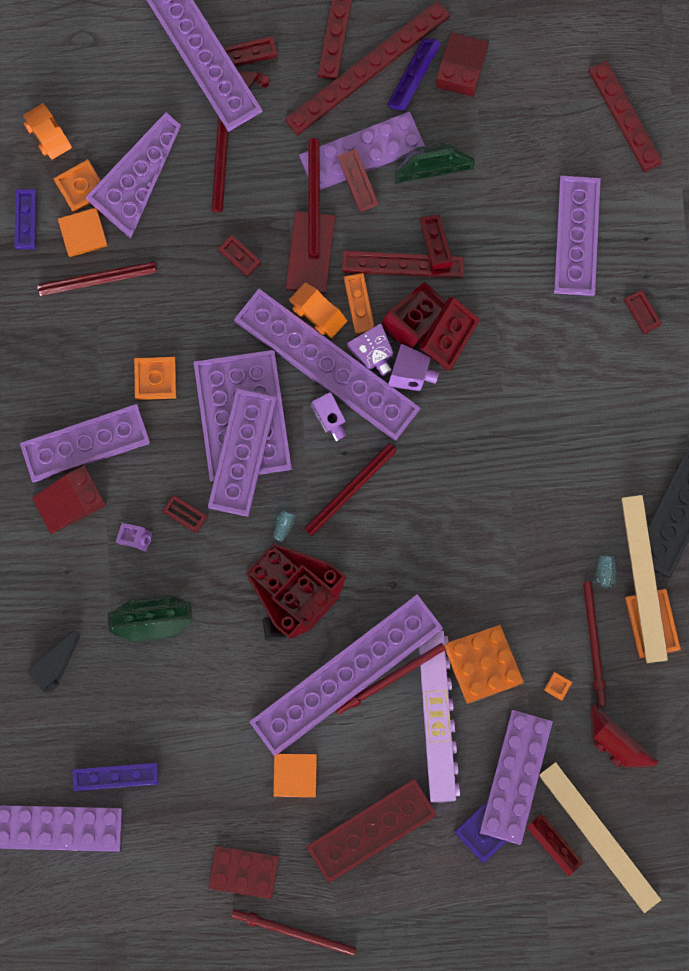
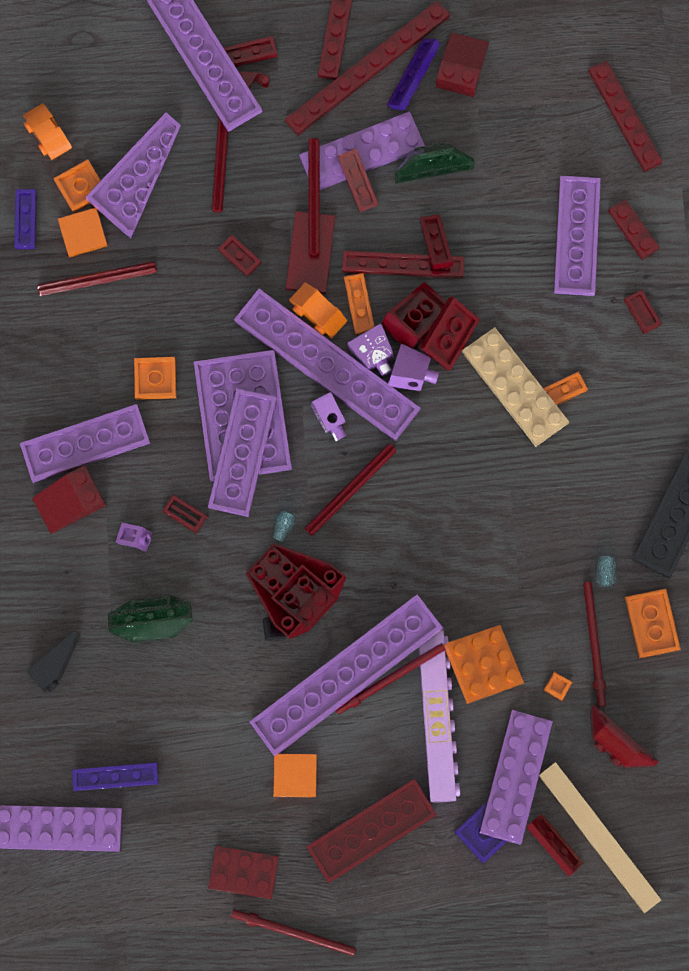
tan tile [621,495,668,663] -> none
none -> tan plate [462,327,569,447]
none -> orange tile [543,371,588,405]
none -> dark red plate [608,199,659,260]

